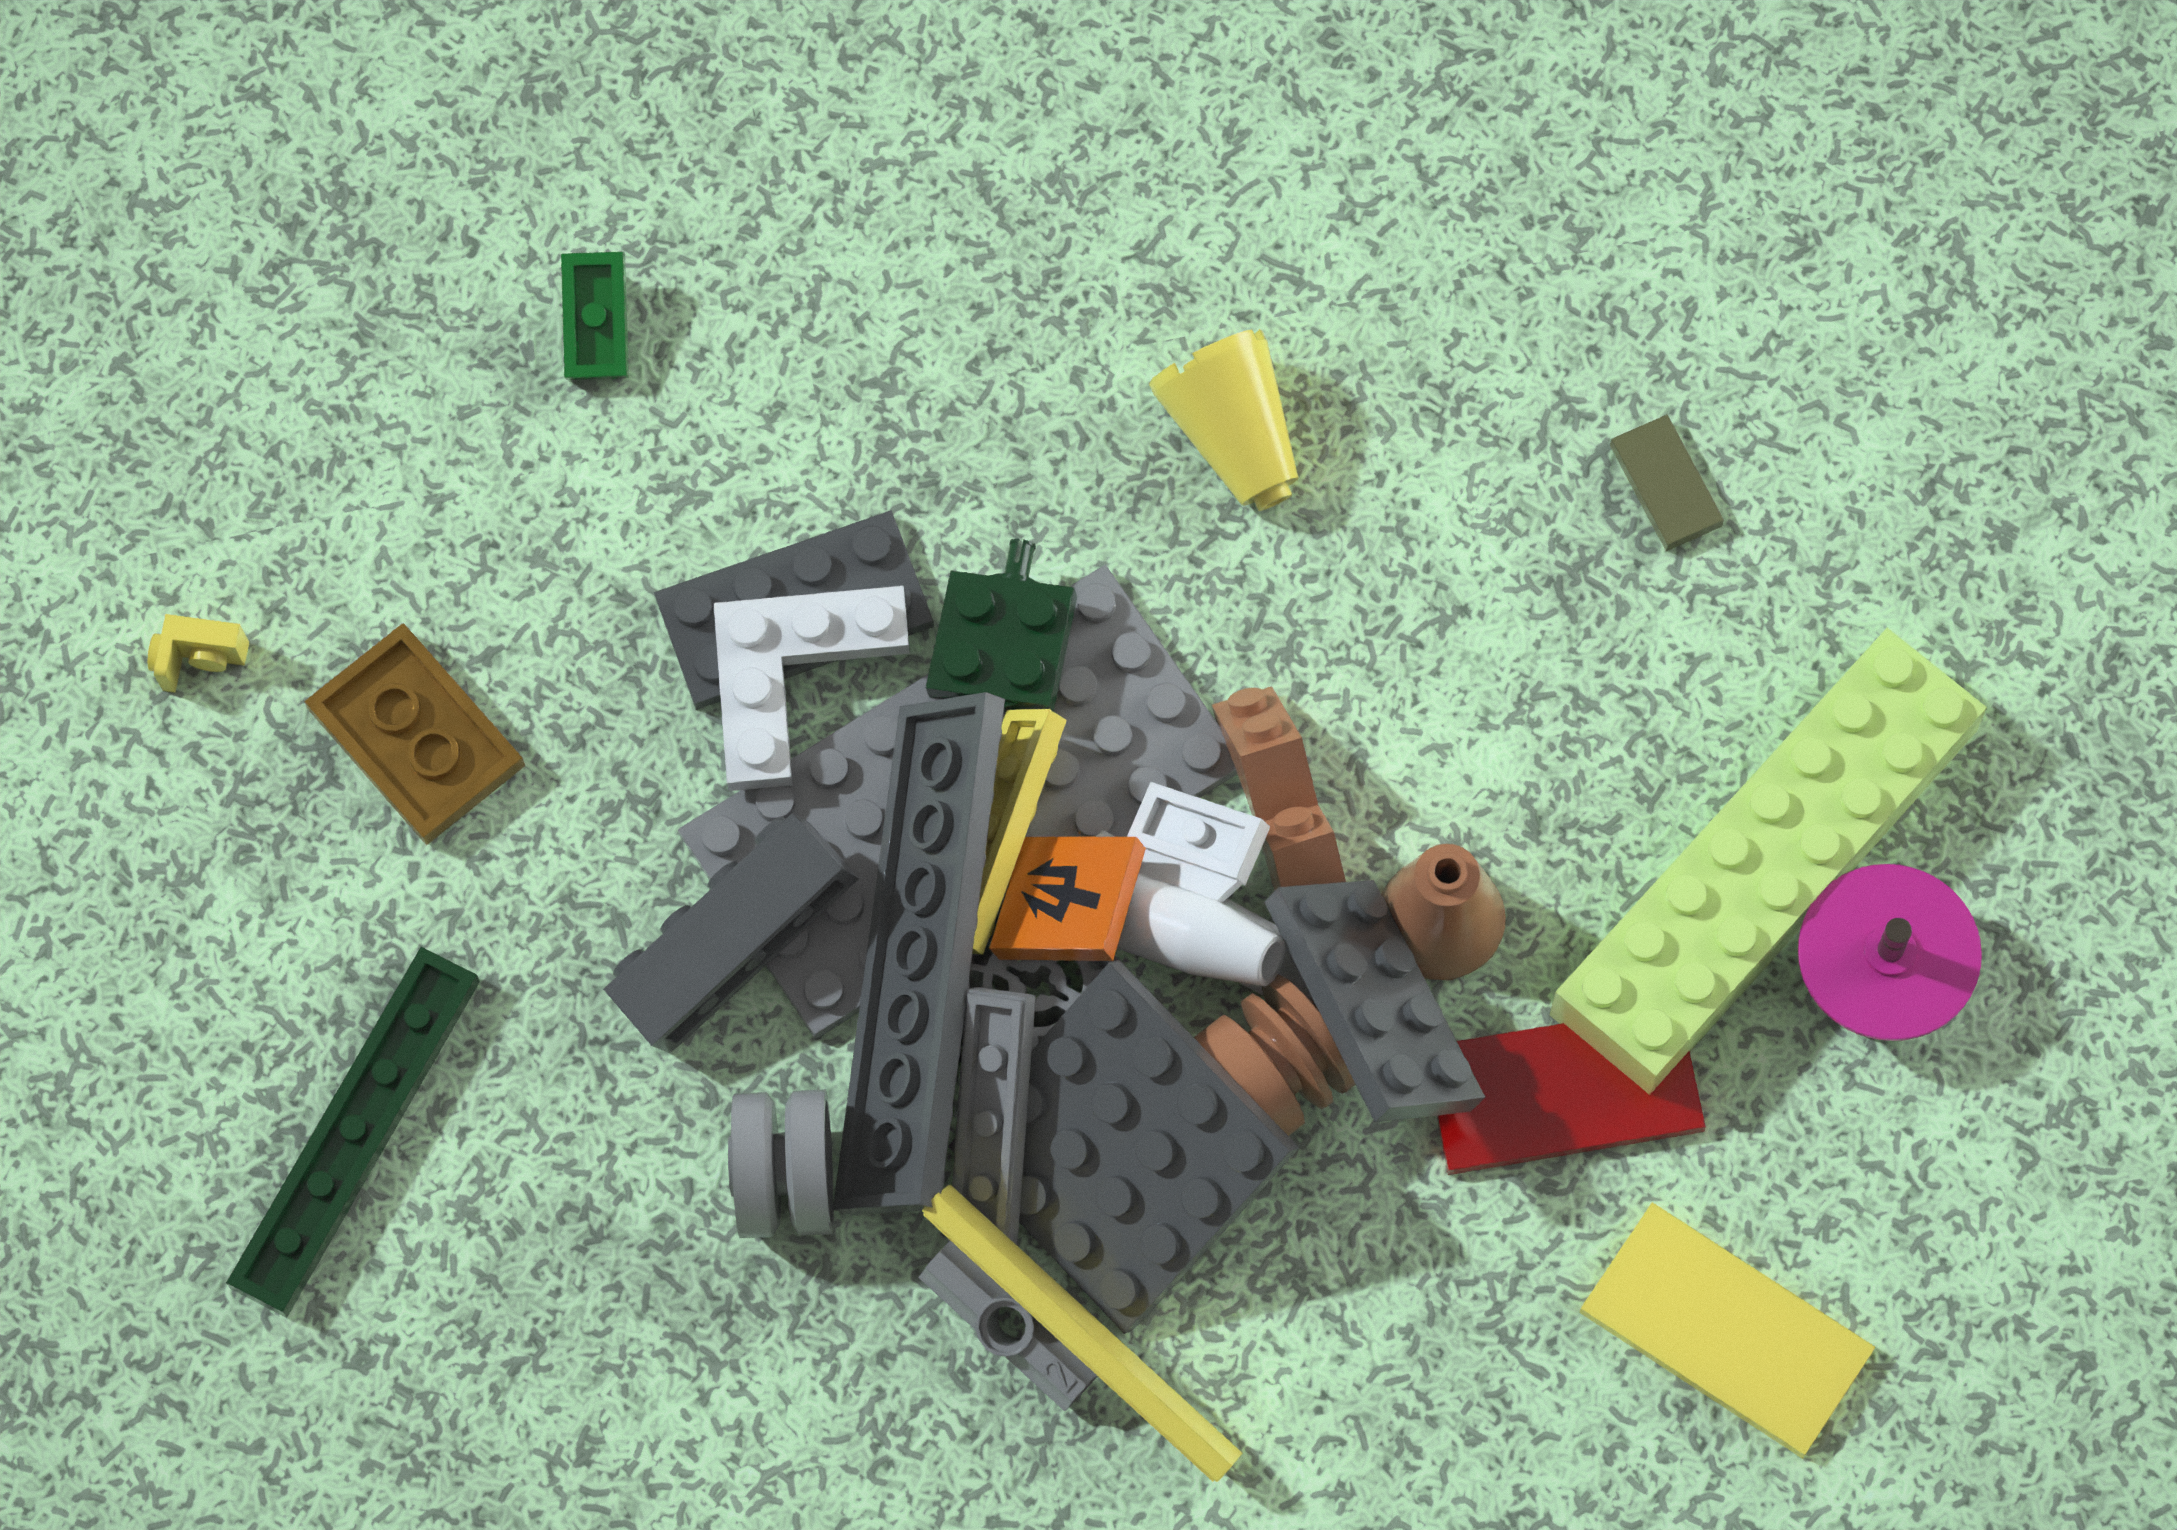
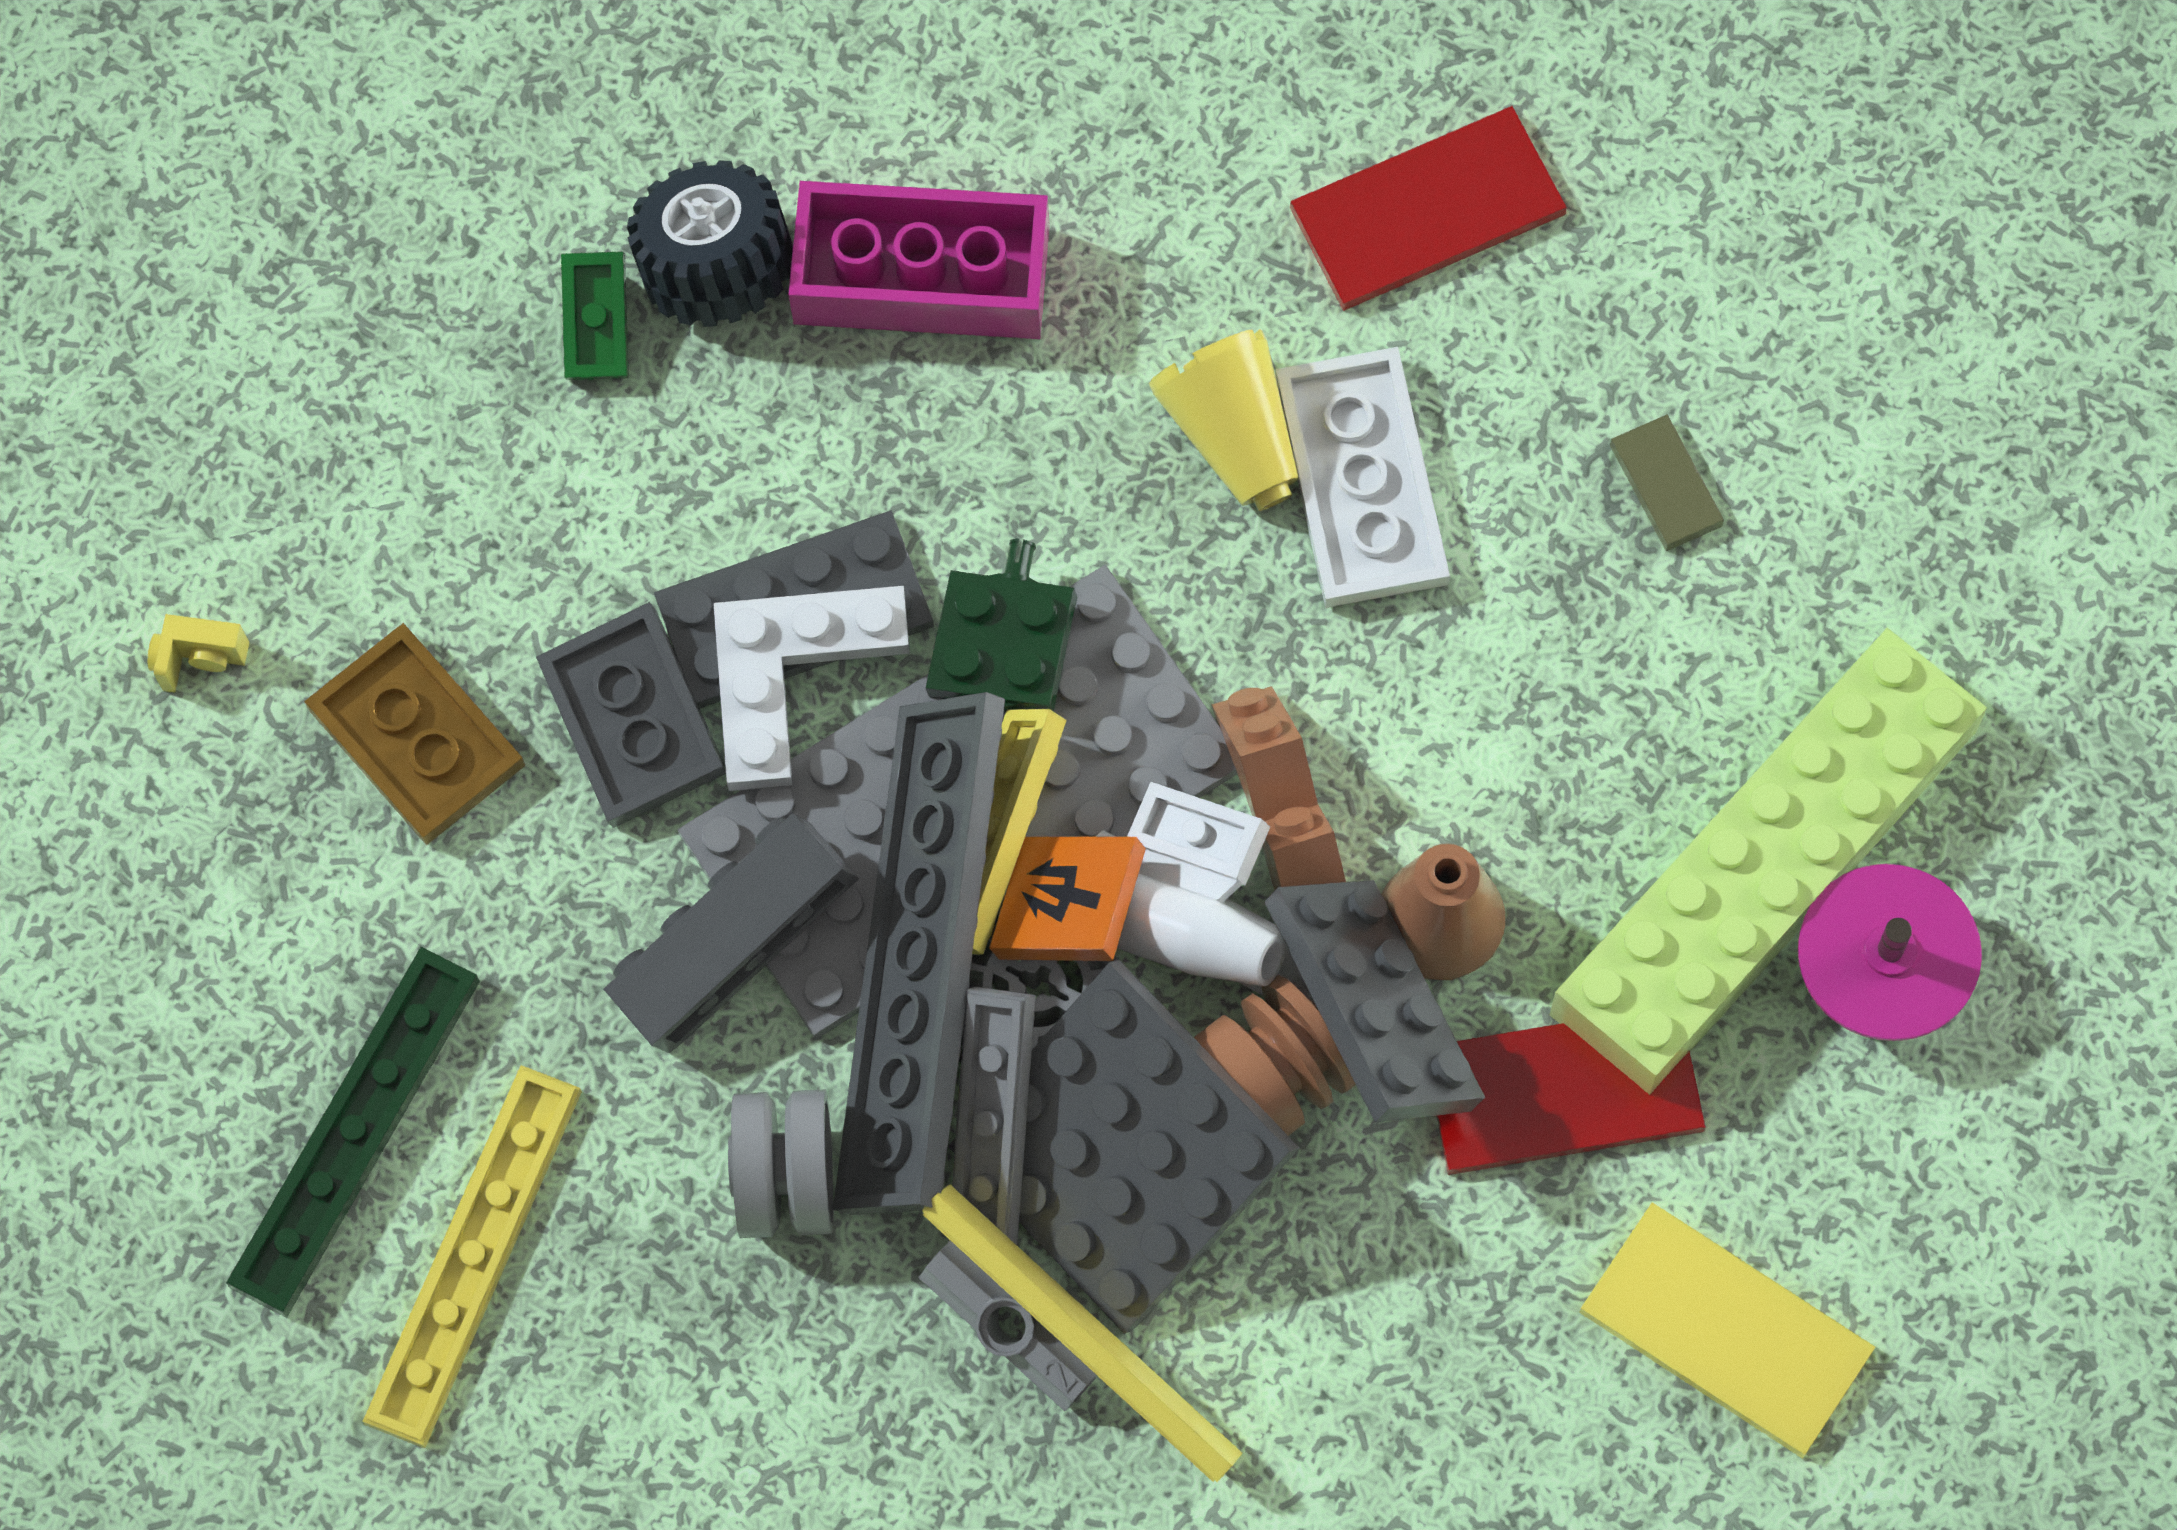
none -> light yellow tile [362,1065,582,1449]
none -> dark grey plate [536,602,726,828]
none -> black wheel [627,160,793,327]
none -> dark pink brick [788,181,1050,339]
none -> white plate [1275,347,1450,608]
none -> red tile [1290,106,1567,311]

